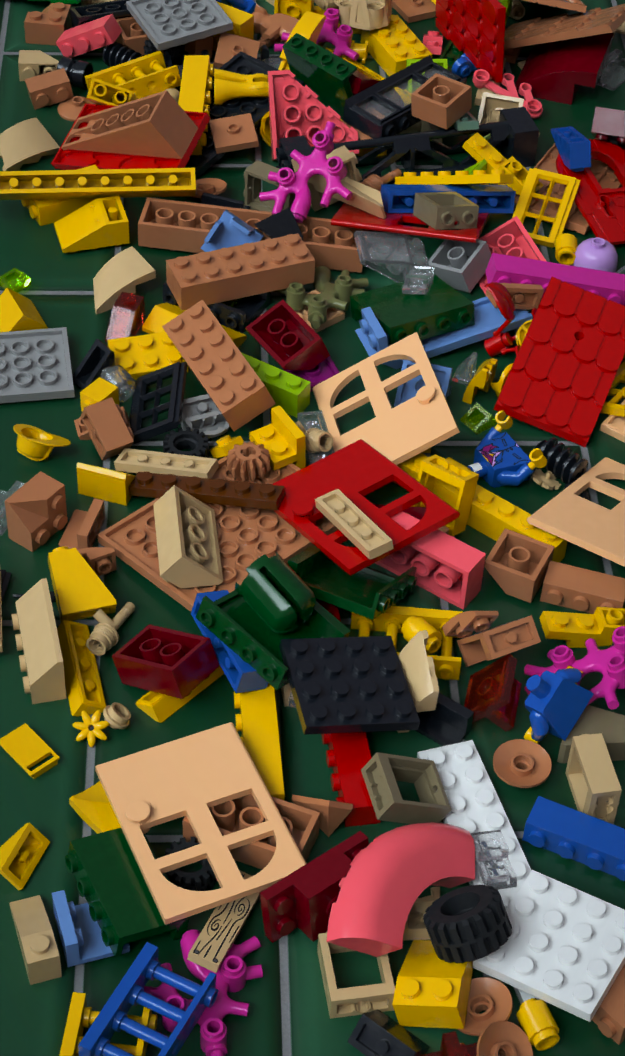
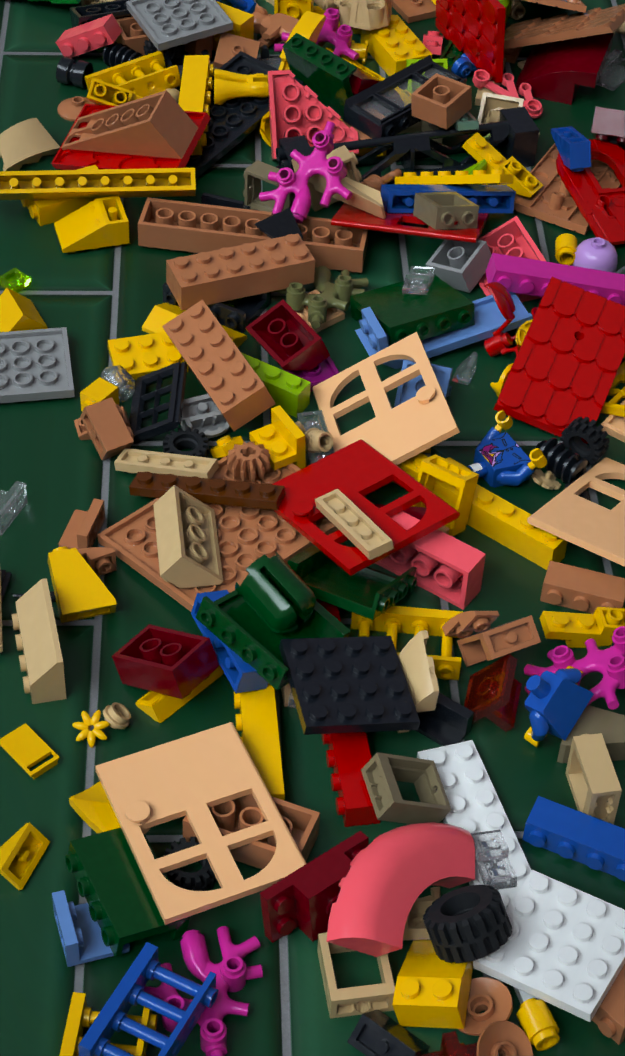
nougat slope [5,471,68,552] -> none
tan slope [9,895,62,985] -> none
yellow piece [13,424,71,461] -> none
tan slope [18,50,59,81] -> none
nougat slope [24,2,72,46] -> none
nougat brick [24,68,74,110] -> none
yellow slope [57,620,106,717] -> none
black slope [72,339,116,390] -> none
yellow slope [76,462,135,506] -> none
tan piece [86,602,135,656] -> none
tan slope [93,246,156,314] -> none
clear red slope [105,292,145,342] -> none
tan tile [187,870,262,973] -> none
nougat dish [190,178,227,200] -> none
medium blue panel [200,210,264,252] -> none
nougat plate [209,113,259,154] -> none
nougat slope [291,794,353,837] -> none
clear slope [354,231,431,283] -> none
yellow brick [401,616,442,655] -> none
clear neon green slope [460,402,497,435] -> none
yellow slope [462,358,498,404] -> none
nougat slope [484,528,555,603] -> none
nougat panel [485,283,544,310] -> none
nougat dish [493,739,552,788] -> none
yellow piece [512,168,581,248] -> none
none -> black tyre [560,417,610,465]

